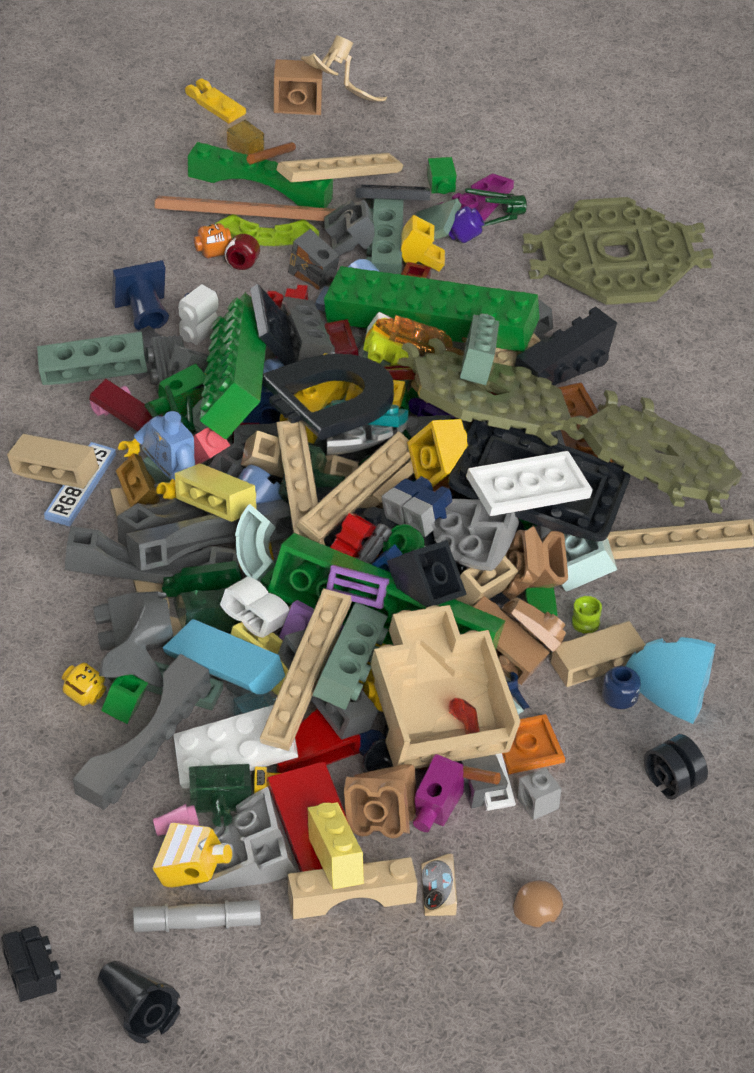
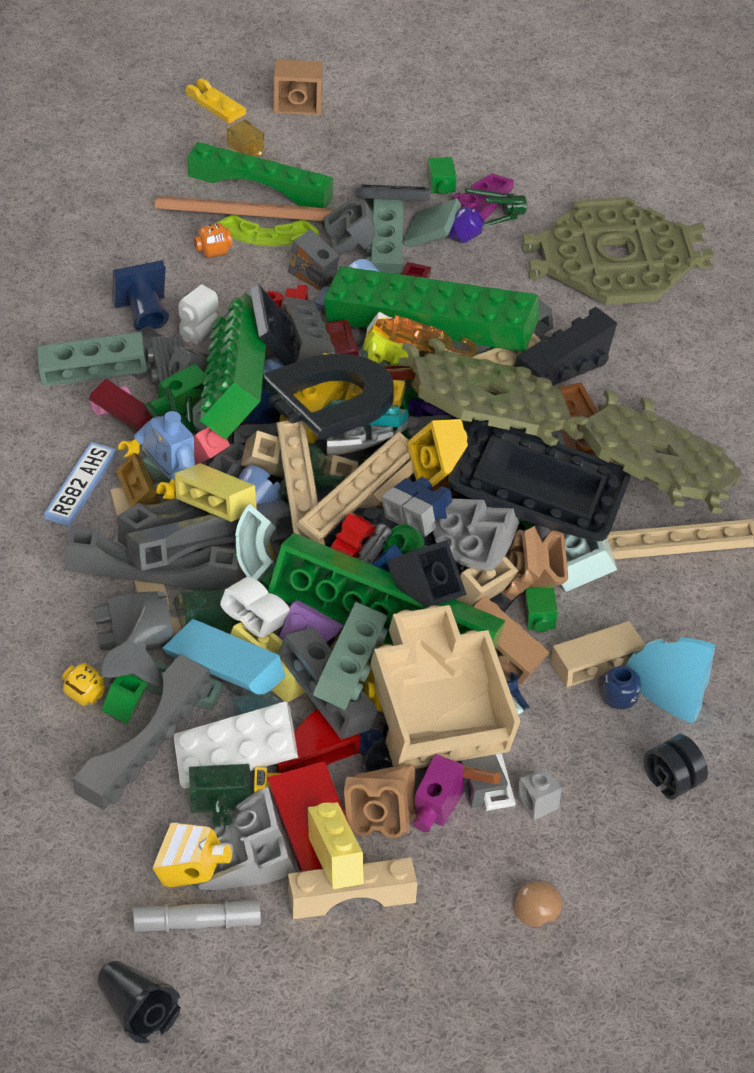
black brick [1,925,61,1002] -> none
tan brick [7,434,99,489] -> none
bright pink cone [153,804,199,836] -> none
dark green hinge [162,561,243,597] -> none
dark red head [225,234,260,270] -> none
dark orange bar [247,142,296,164] -> none
tan tile [260,588,352,751] -> none
tan tile [276,153,403,182] -> none
tan plant [301,35,387,101] -> none
medium lavender tile [326,565,389,609] -> none
yellow brick [401,215,445,272] -> none
slope [421,854,457,916] -> none
clear red arm [448,698,480,735] -> none
sand green brick [460,314,499,385] -> none
white plate [466,451,593,516] -> none
medium nougat slope [501,597,566,652] -> none
orange tile [502,714,565,775] -> none
lime wheel [572,596,602,634] -> none

